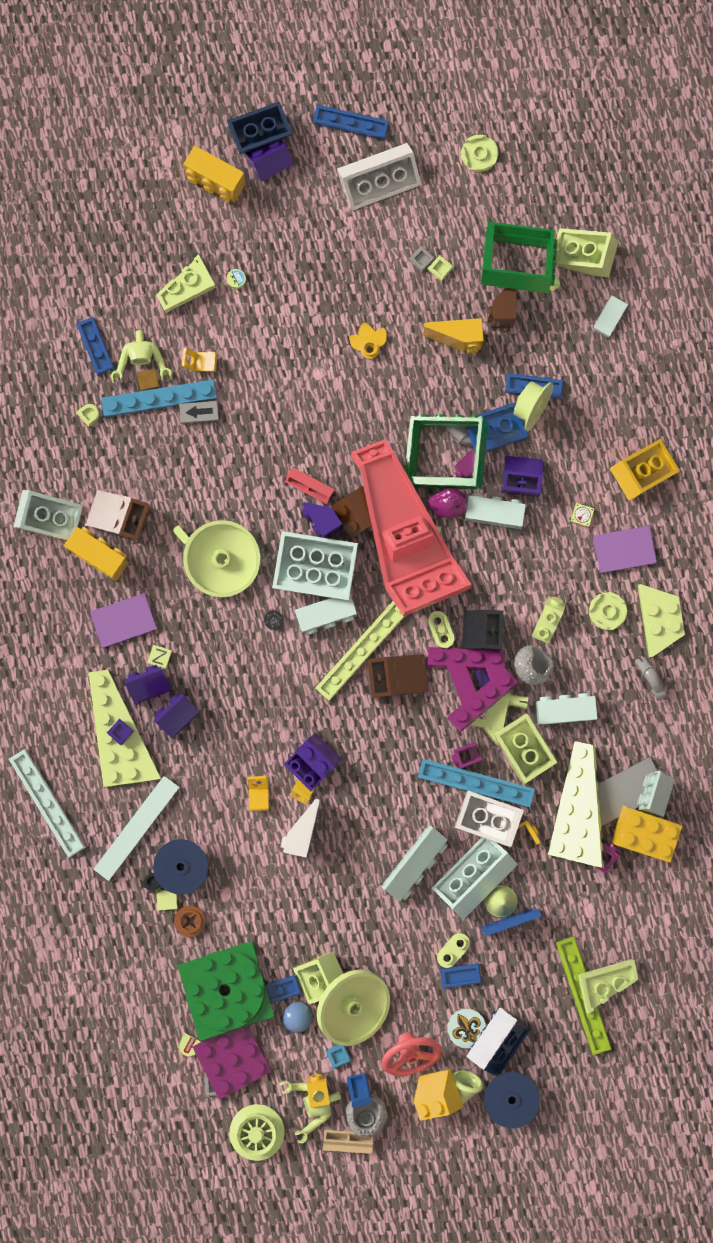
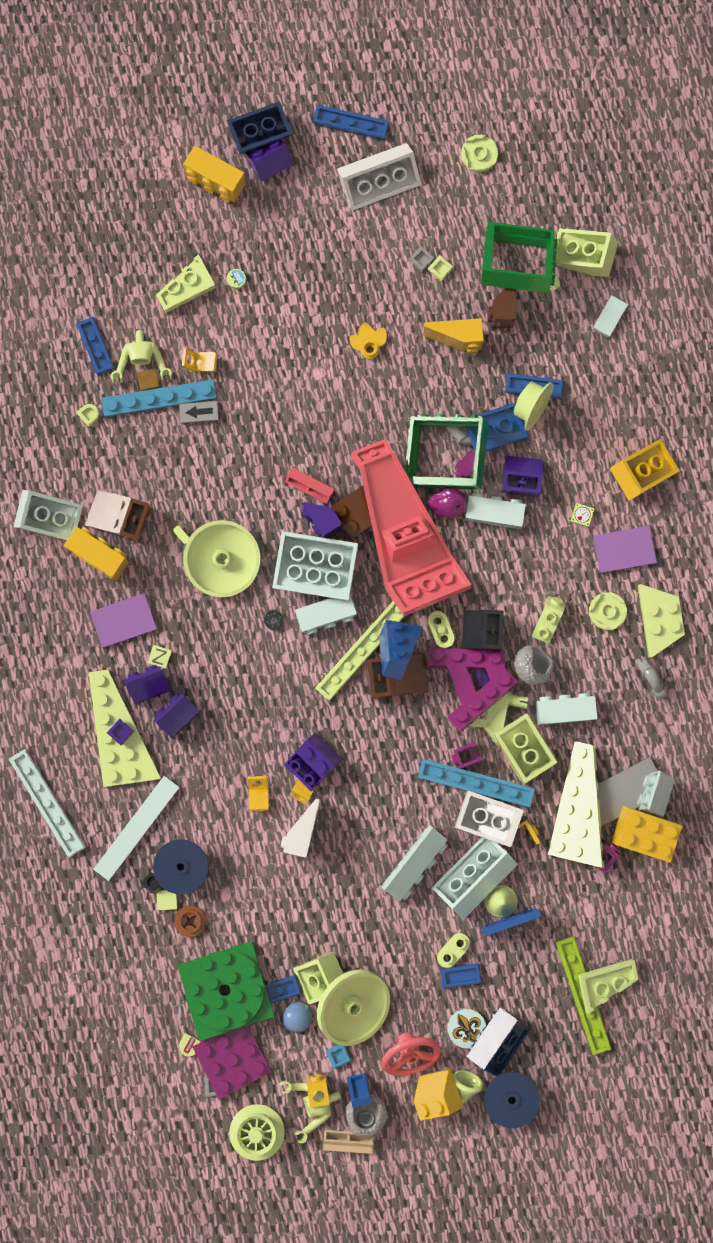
none -> blue wedge [379,620,423,679]

